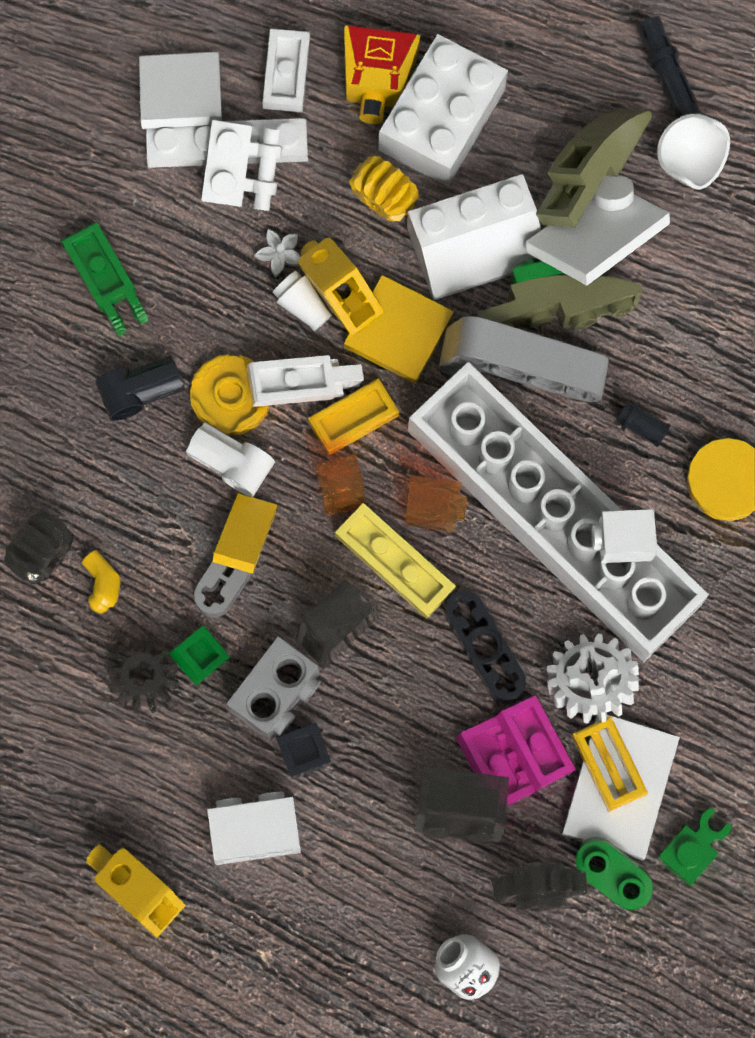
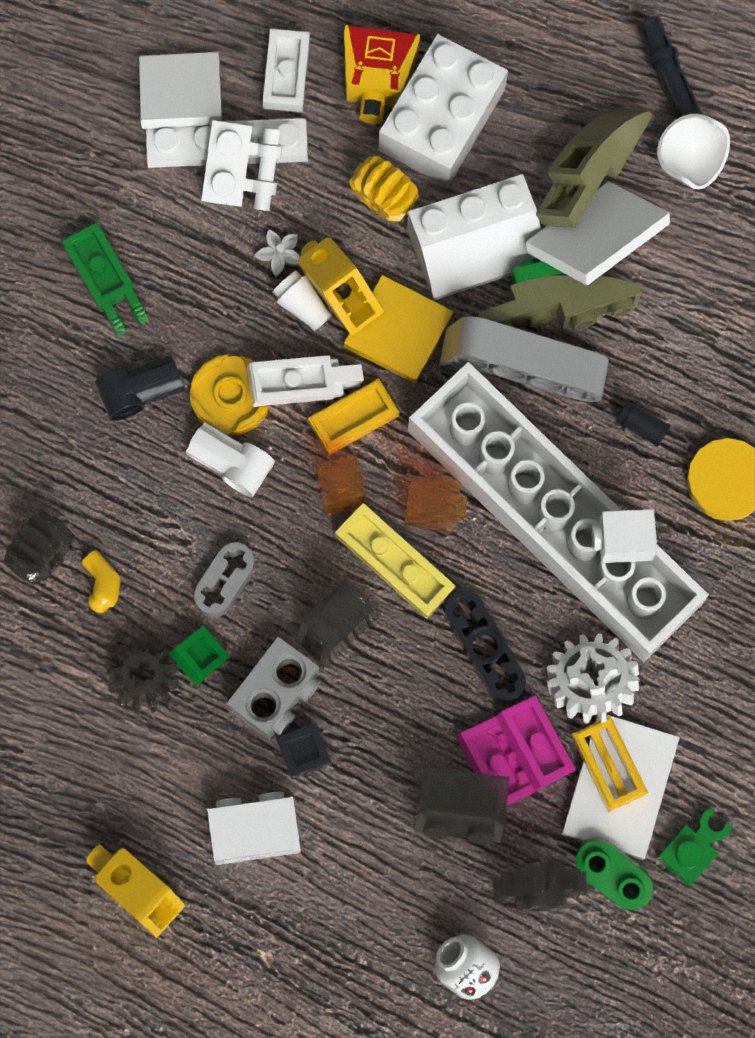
yellow tile [213,493,277,574] -> none
white tile [593,175,634,211] -> none

